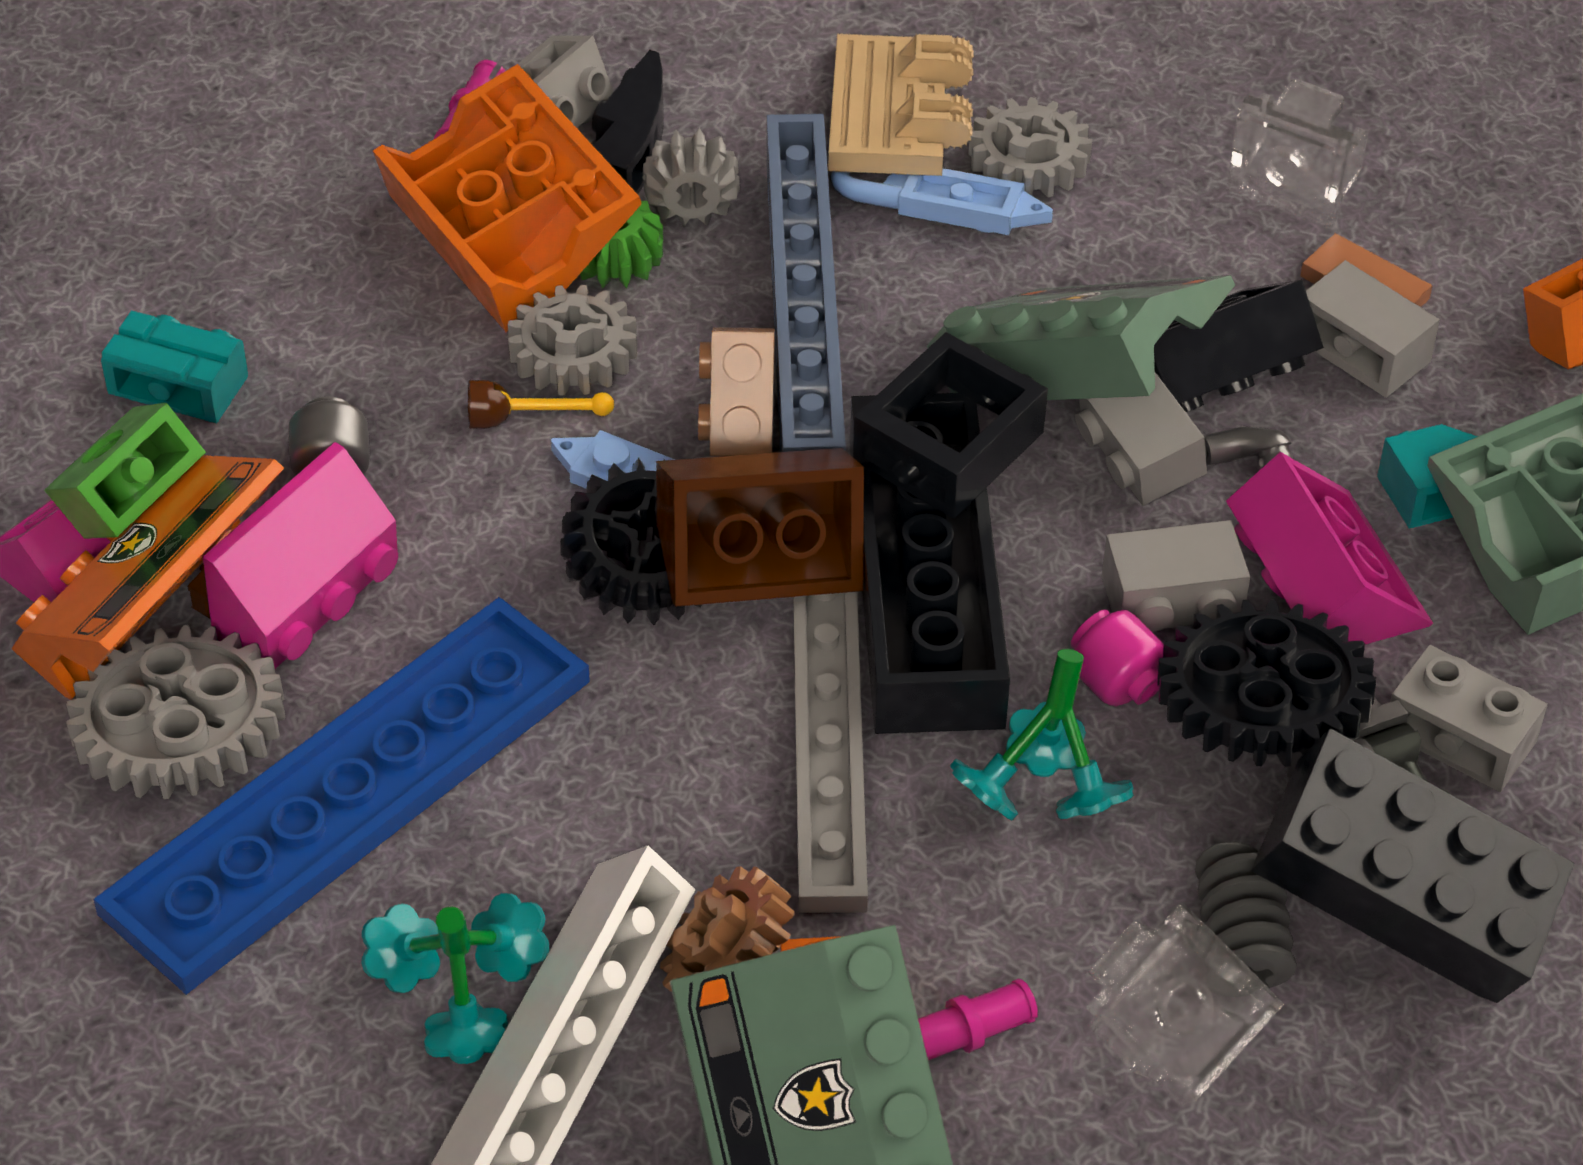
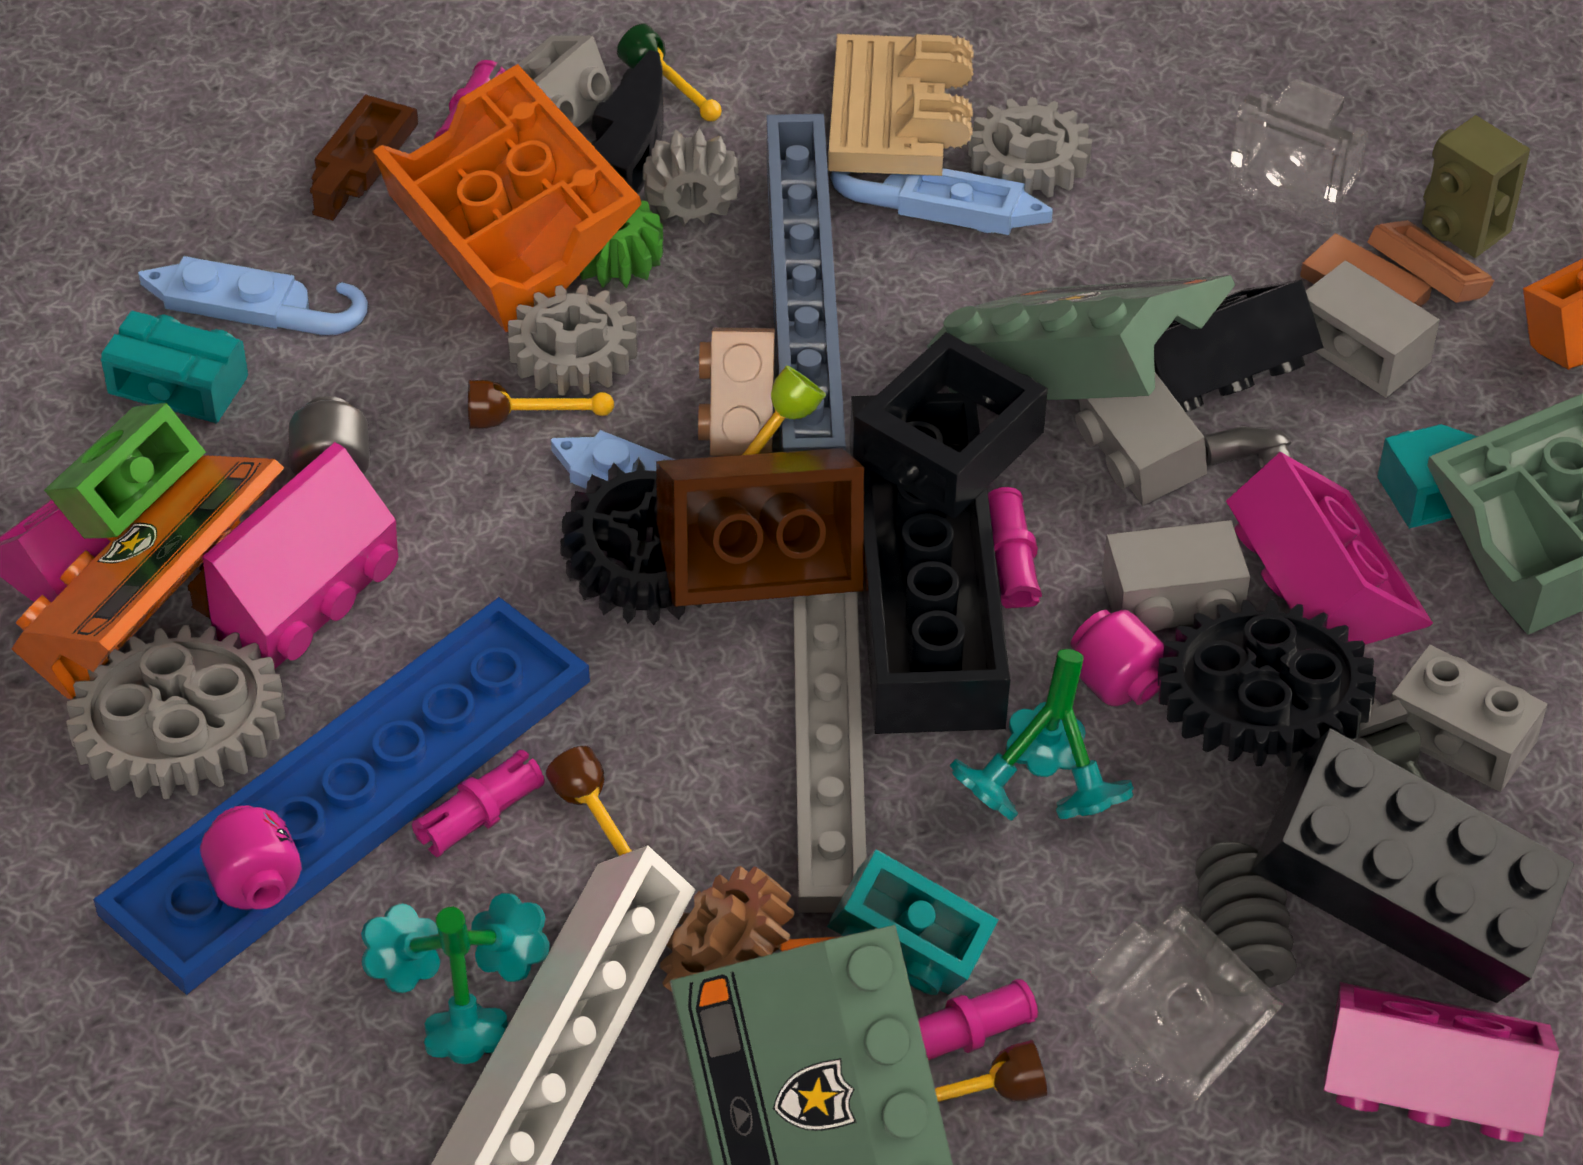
none -> light blue plate [138,256,368,335]
none -> dark pink head [200,805,302,910]
none -> reddish brown hinge [310,94,418,221]
none -> dark pink pin [412,750,545,858]
none -> reddish brown hinge [546,746,632,856]
none -> hinge [617,23,722,121]
none -> lime hinge [743,365,826,455]
none -> teal brick [827,849,999,995]
none -> reddish brown hinge [935,1040,1047,1102]
none -> dark pink pin [988,487,1042,609]
none -> slope [1324,982,1559,1142]
none -> nougat tile [1367,220,1495,303]
none -> olive brick [1422,115,1530,258]

